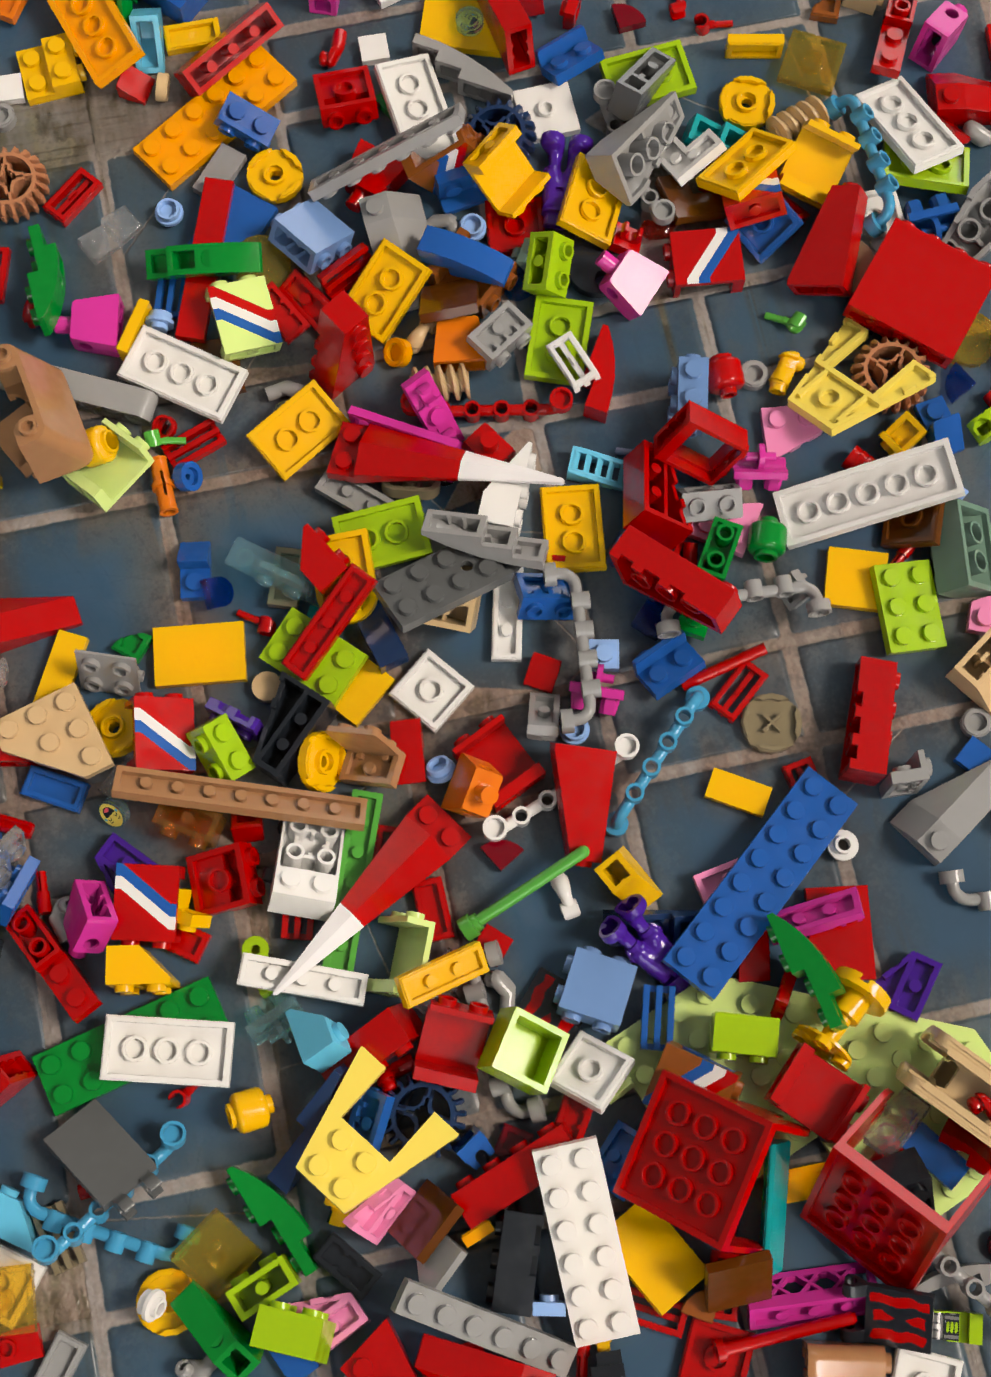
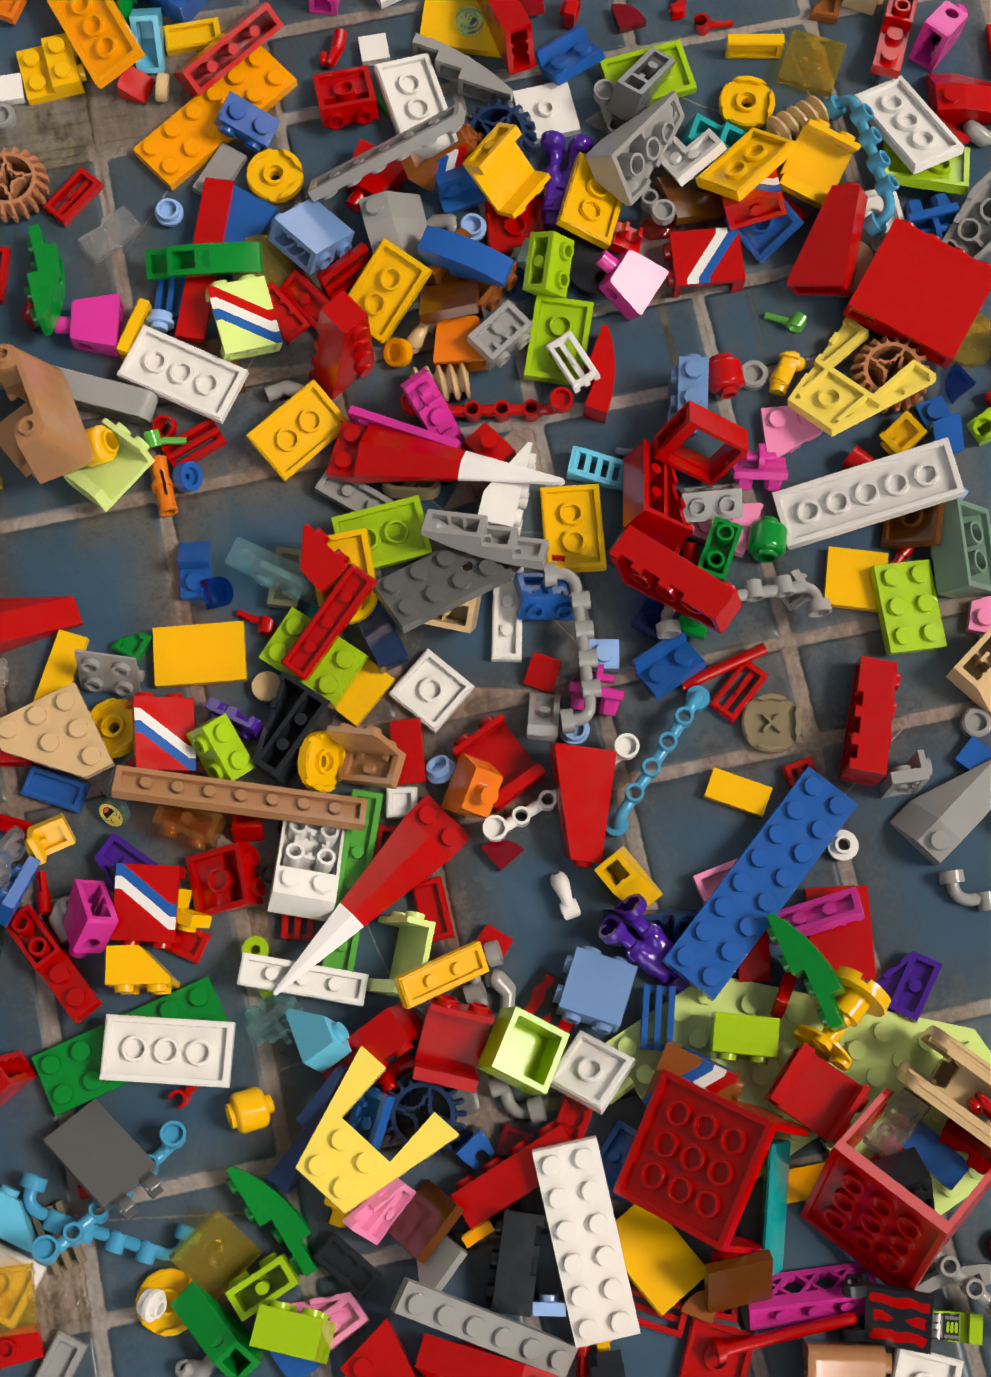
bright green piece [456,845,590,941] -> none
none -> yellow bracket [24,813,76,865]
none -> white tile [386,787,418,819]

